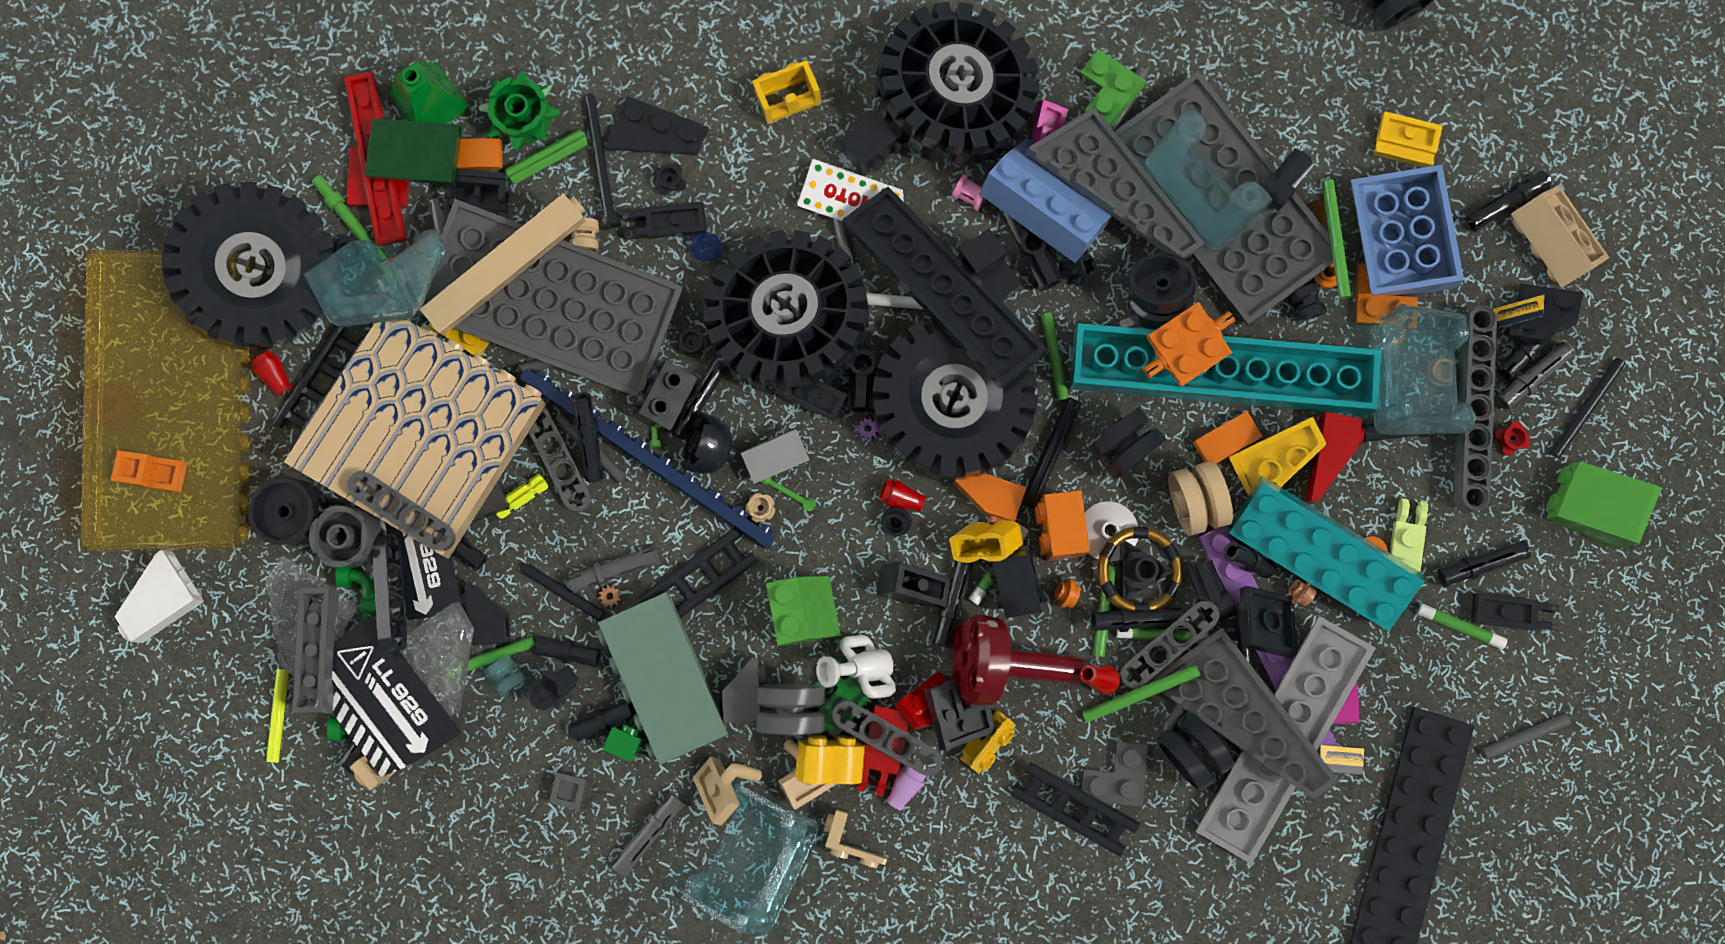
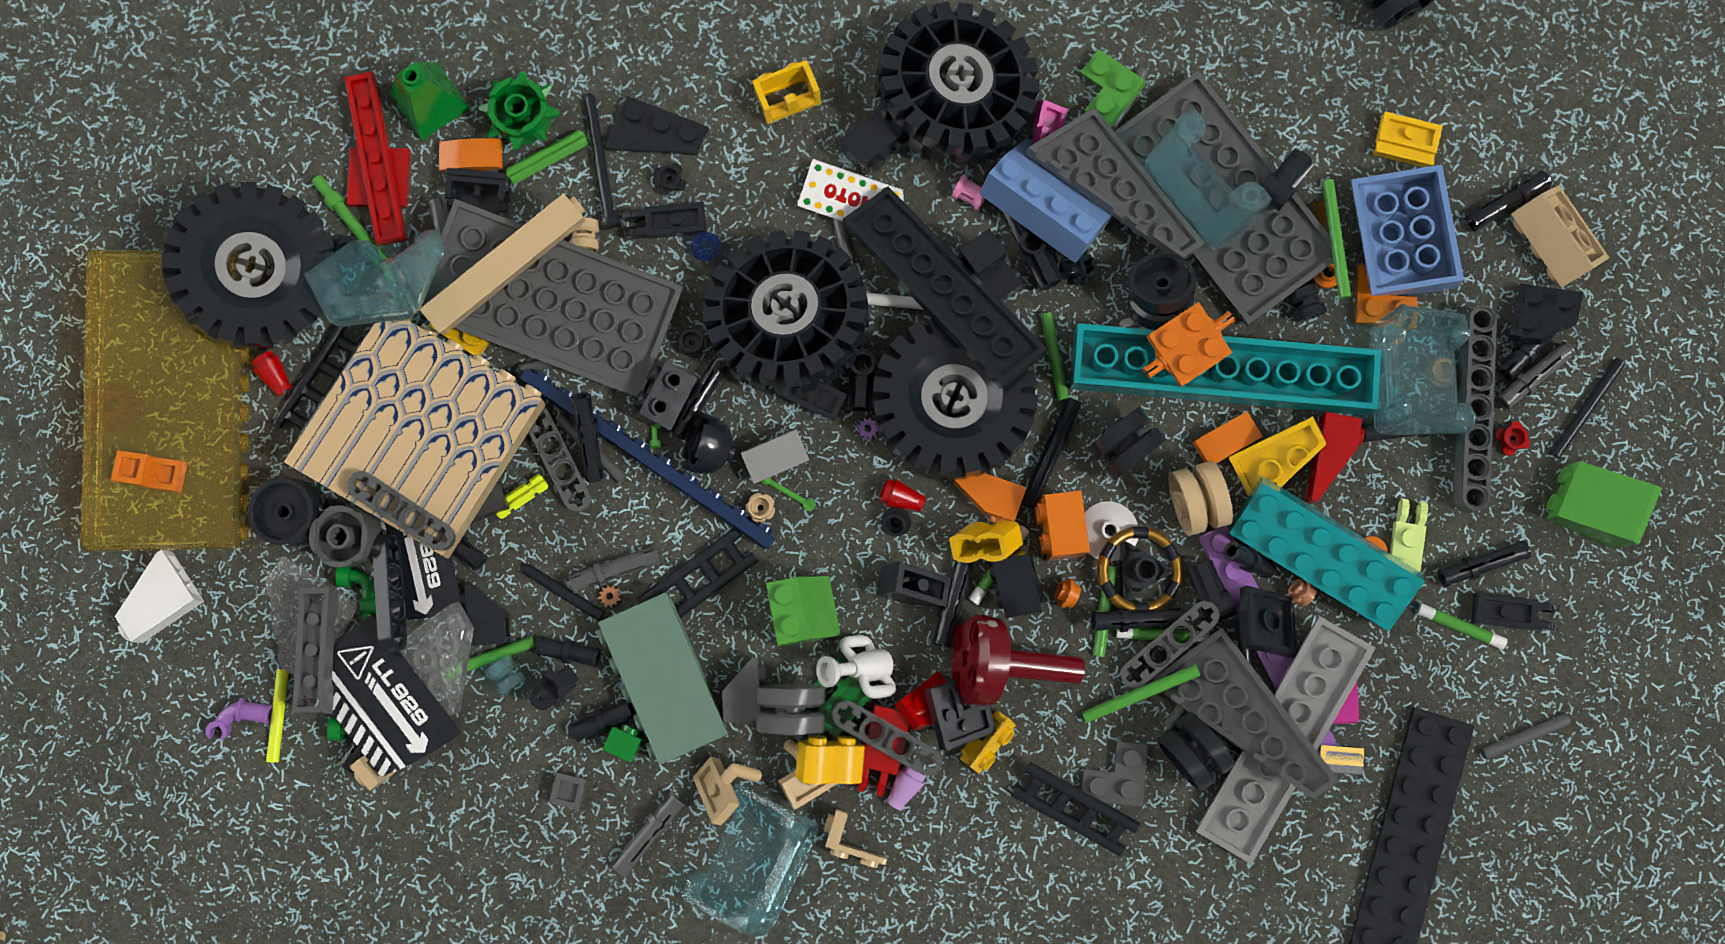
dark green tile [364,118,462,185] -> none
red cone [1080,665,1120,695] -> none
sticker [1494,295,1544,328] -> none
none -> medium lavender piece [206,697,272,741]

